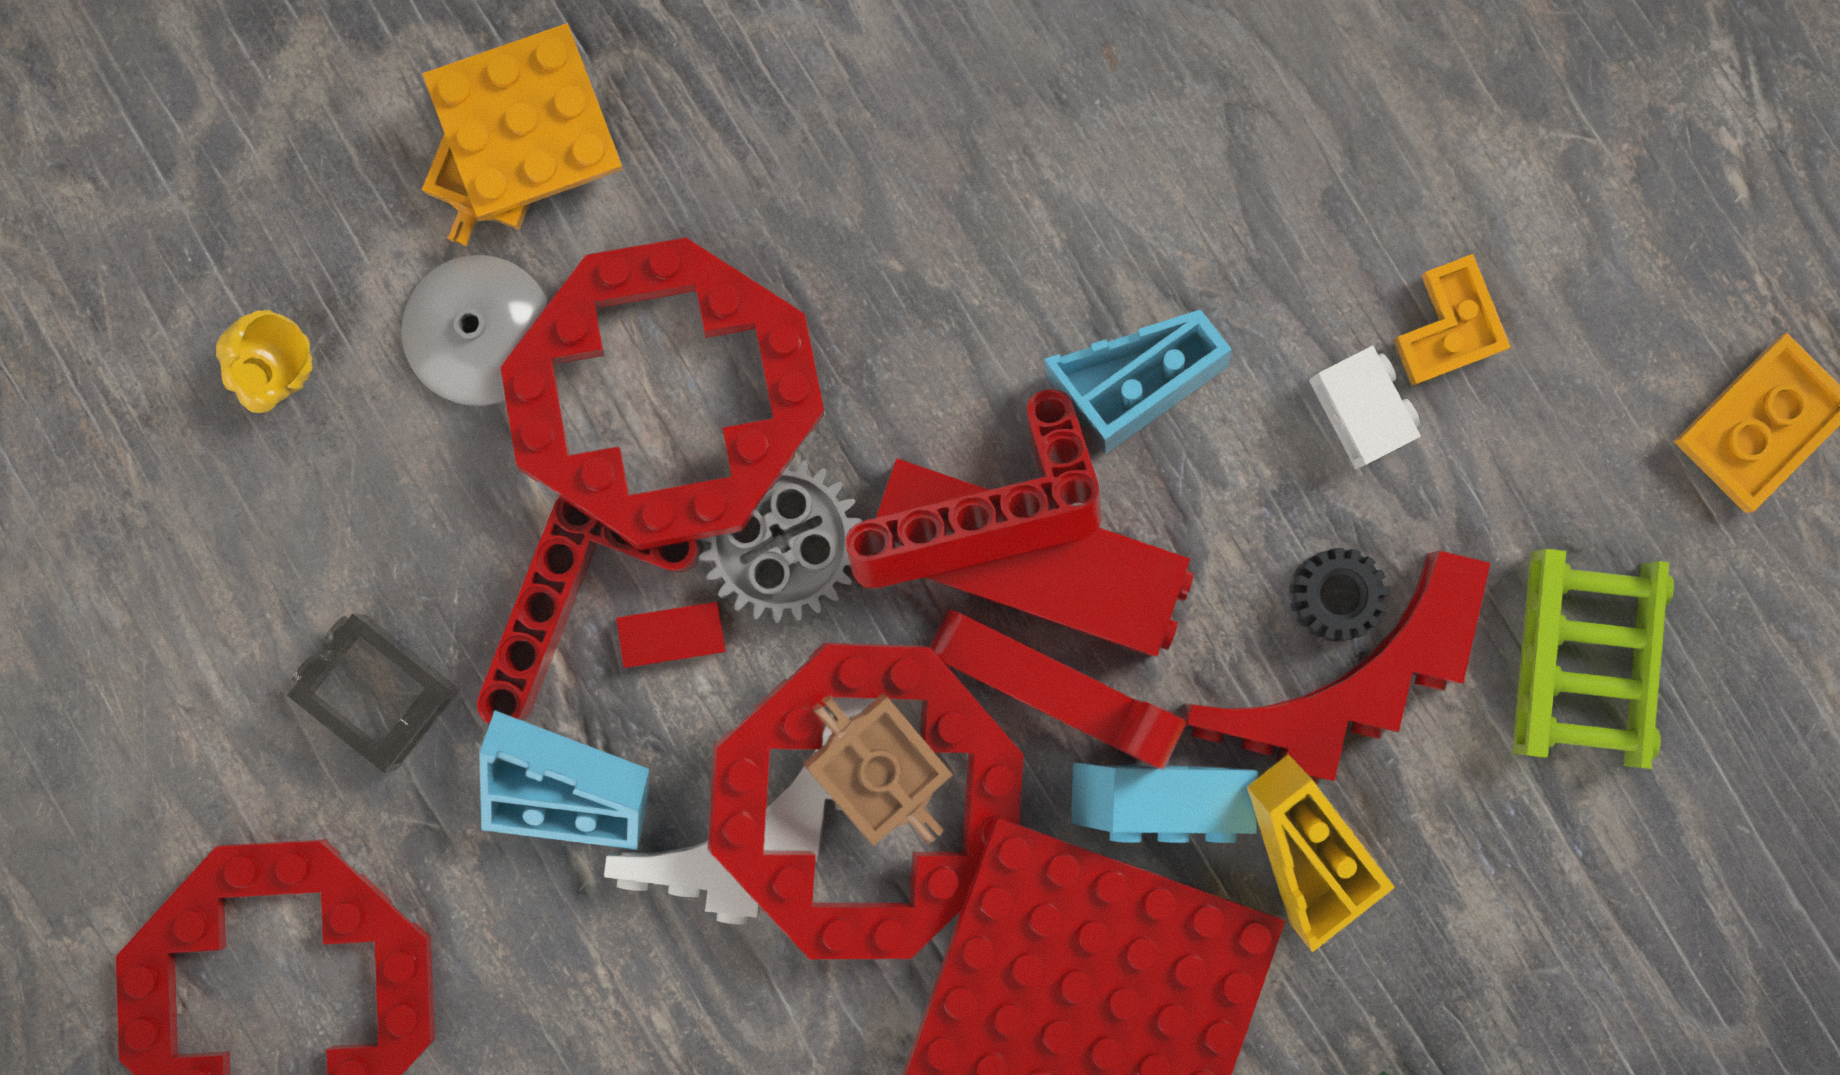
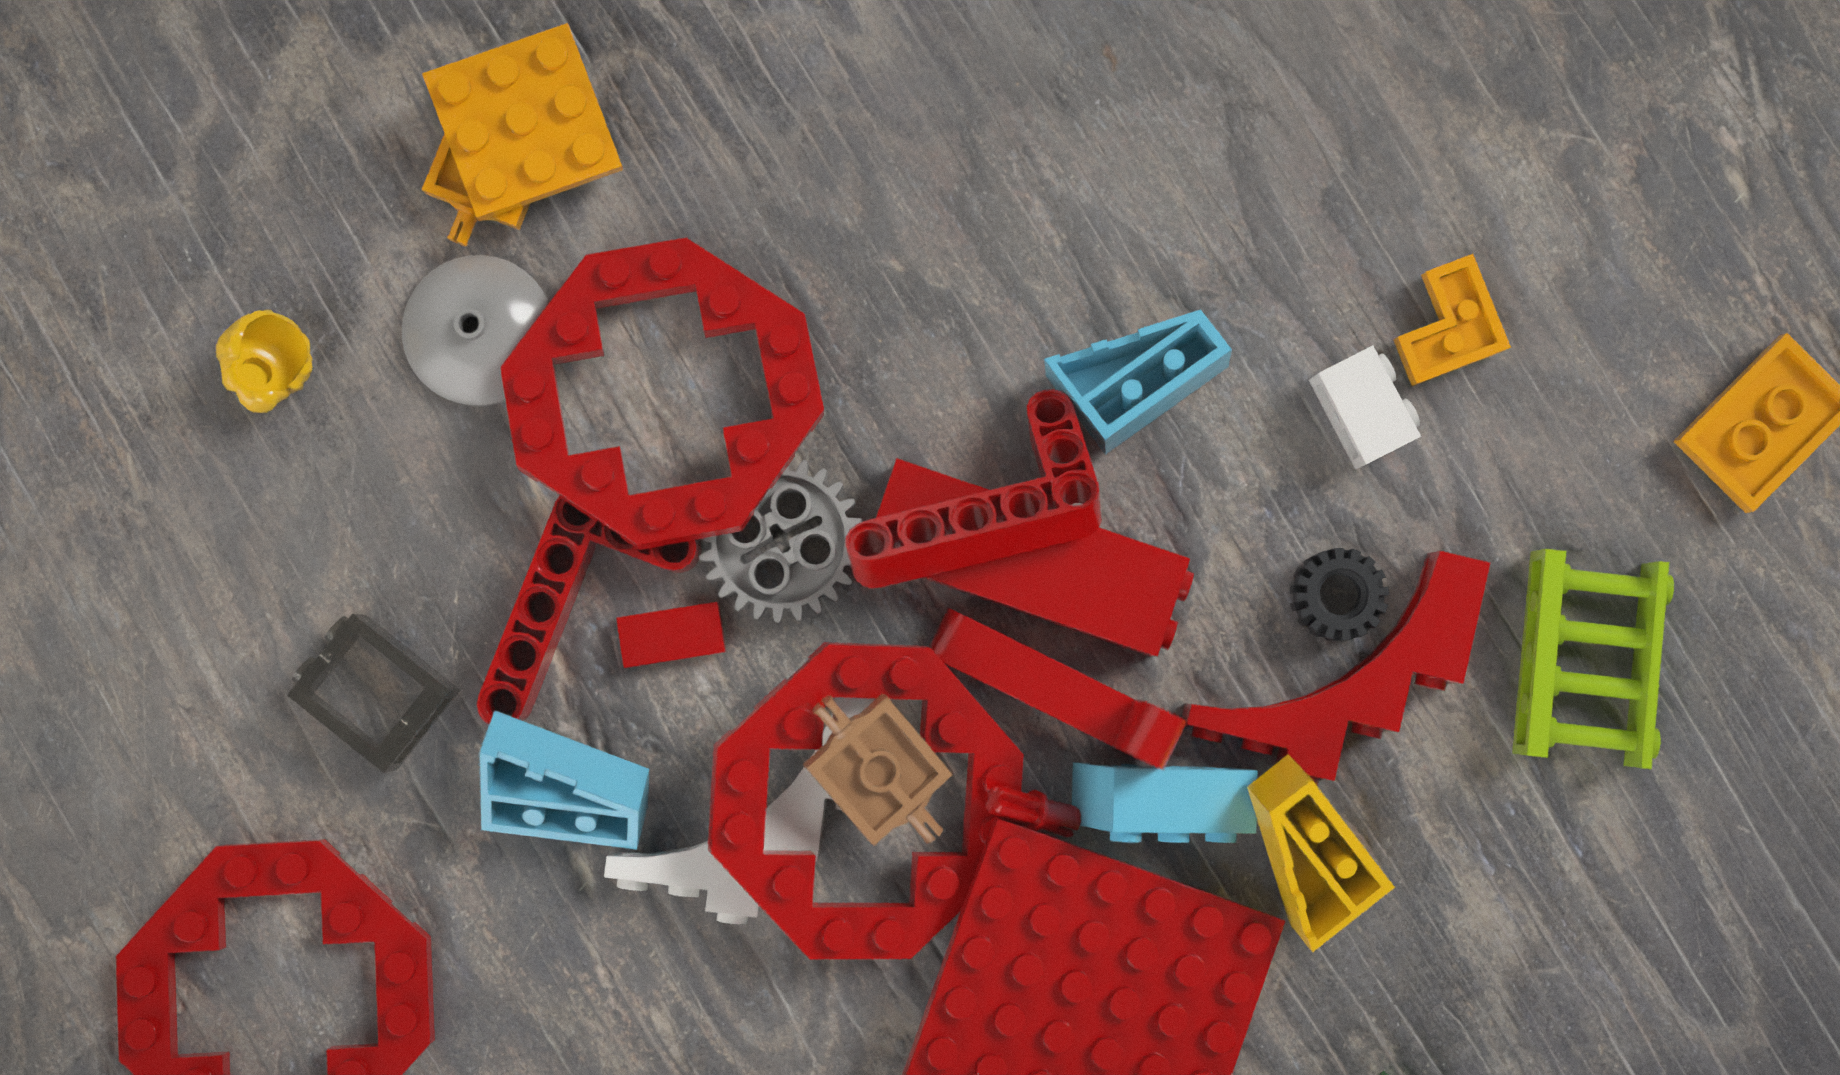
none -> red axle [986,786,1081,838]

